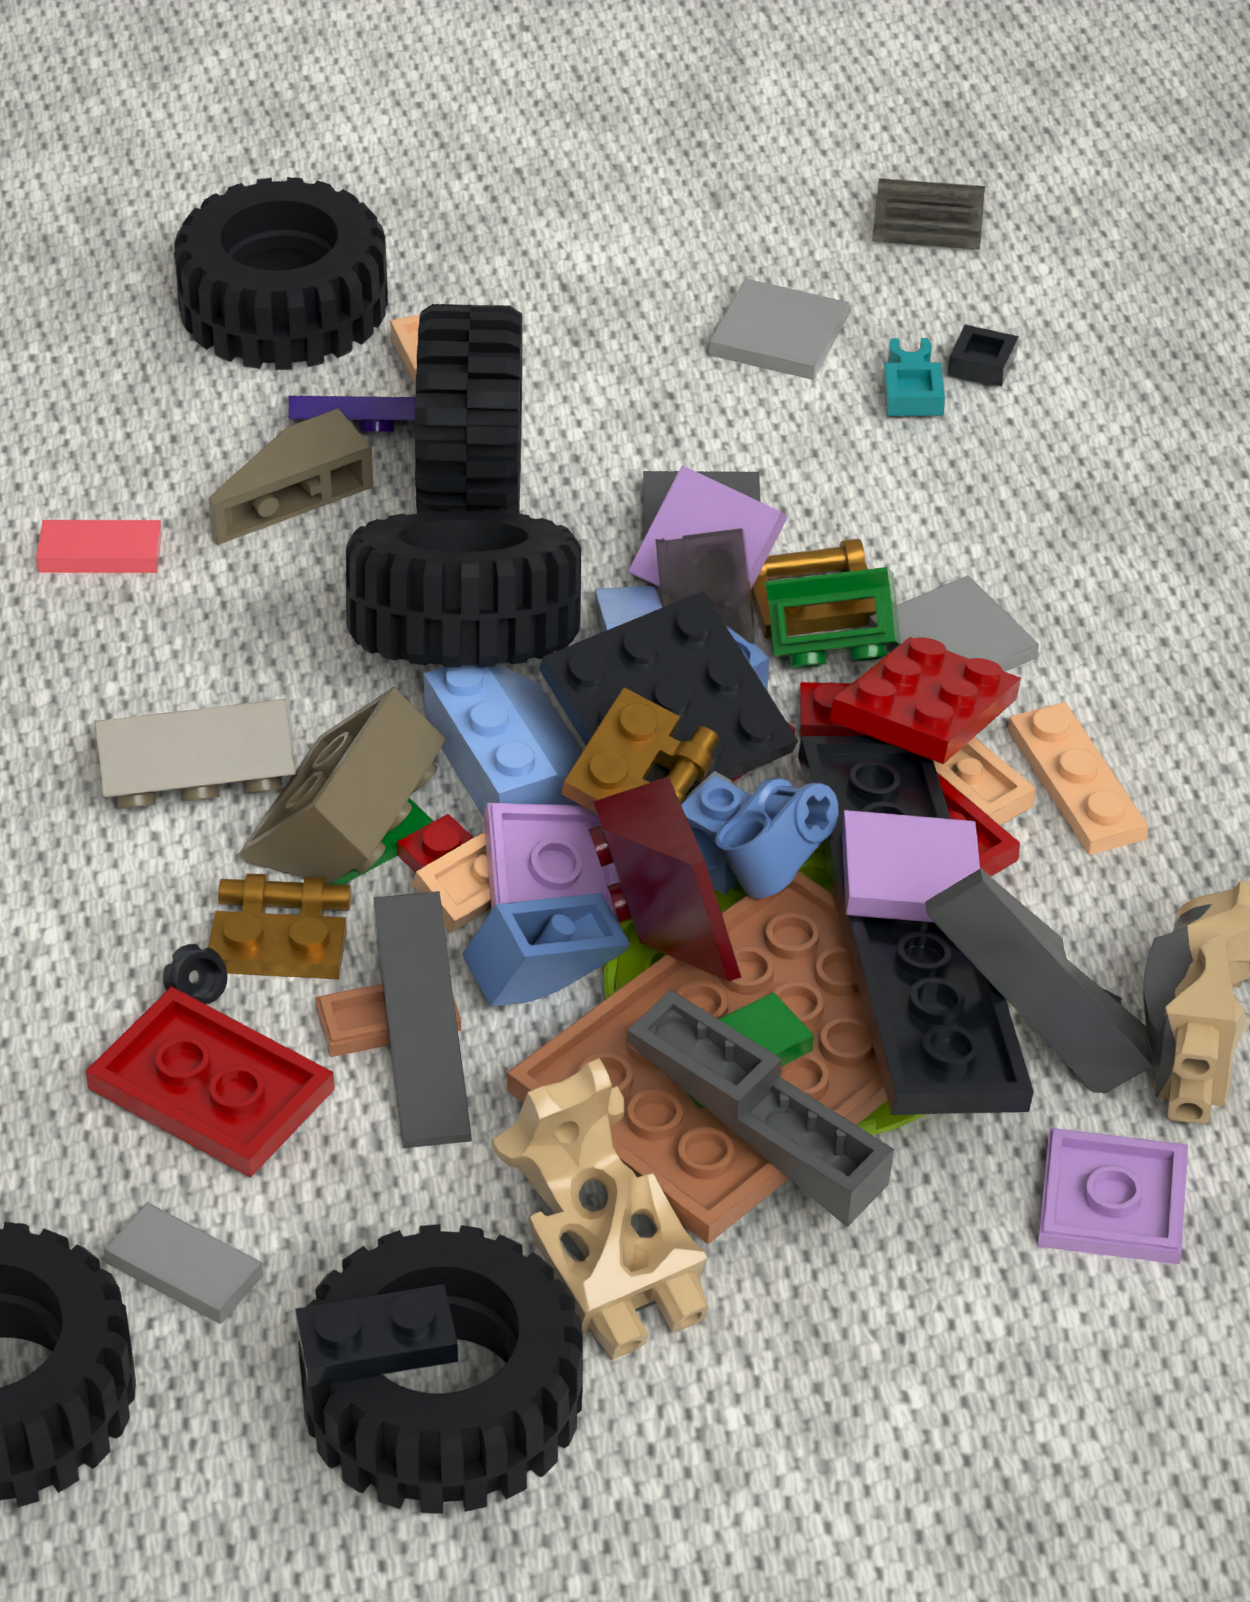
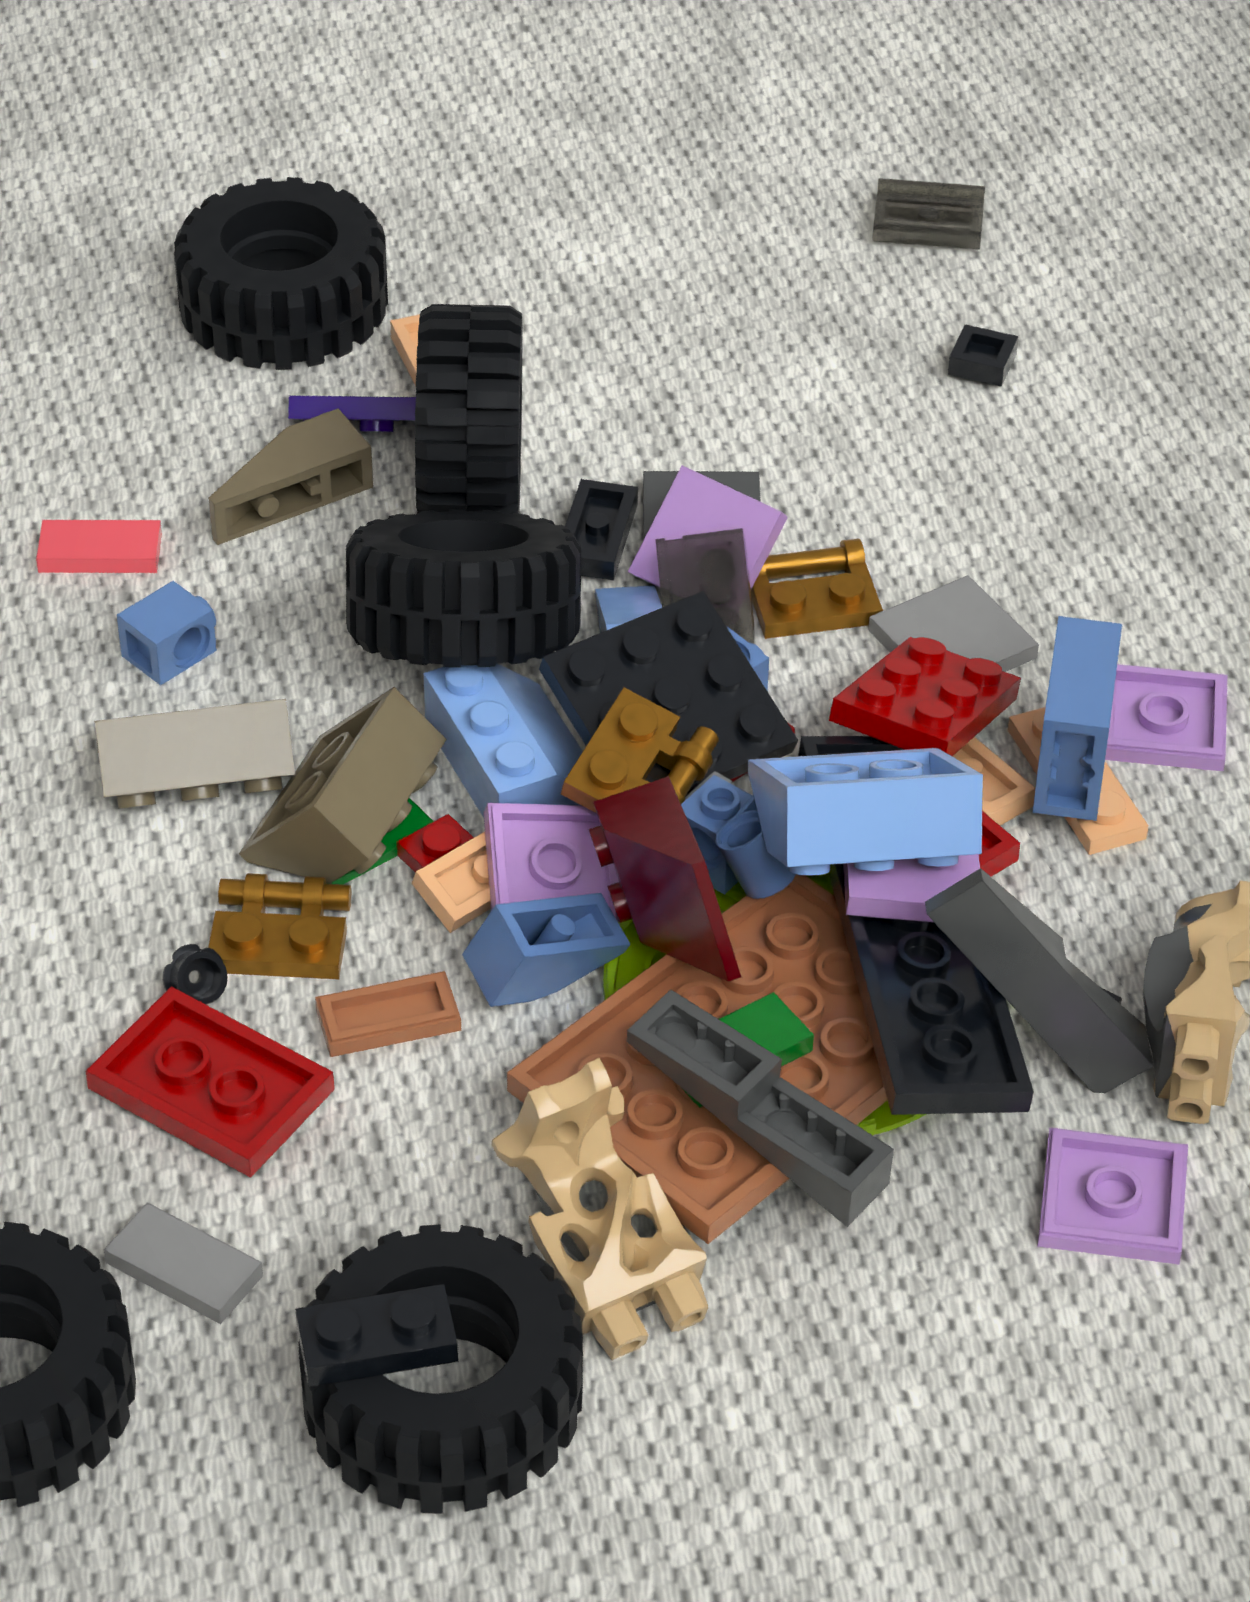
dark grey slope [373,891,472,1149] -> none
light grey tile [708,278,849,380] -> none
green window [765,567,901,669] -> none
red plate [800,682,862,739] -> none
teal plate [883,338,945,416] -> none
none -> medium blue brick [117,581,217,686]
none -> black plate [565,479,638,580]
none -> light blue slope [748,748,983,875]
none -> medium blue window [1033,616,1122,821]
none -> lavender tile [1105,664,1228,771]

